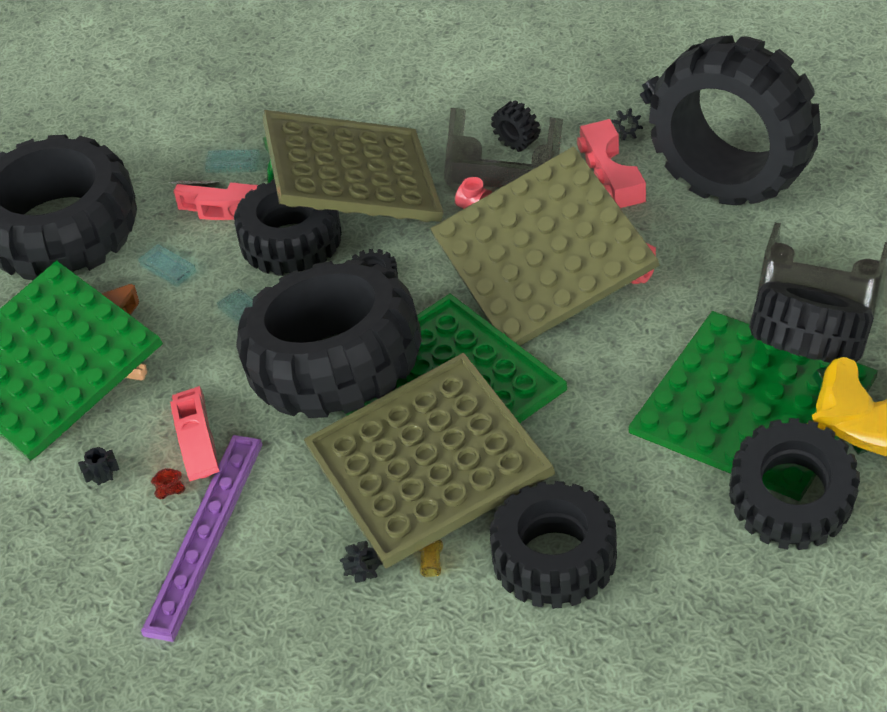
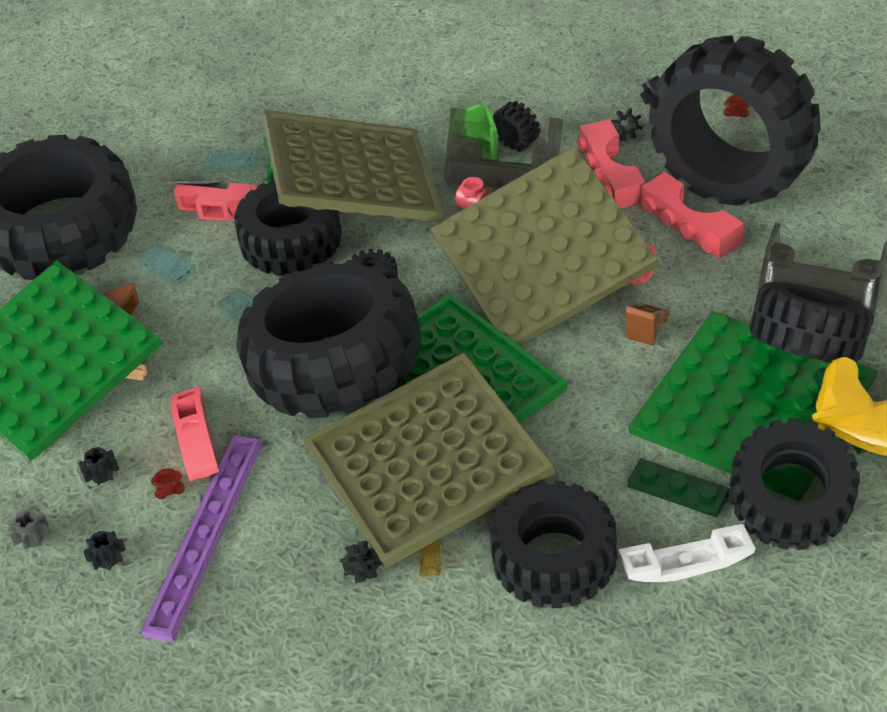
none -> flat silver gear [8,510,50,550]
none -> black gear [83,531,126,570]
none -> bright green slope [457,103,498,161]
none -> white slope [618,524,756,582]
none -> dark orange slope [626,303,670,346]
none -> dark green plate [628,458,729,518]
none -> coral arch [641,172,744,259]
none -> clear red plate [723,95,750,118]

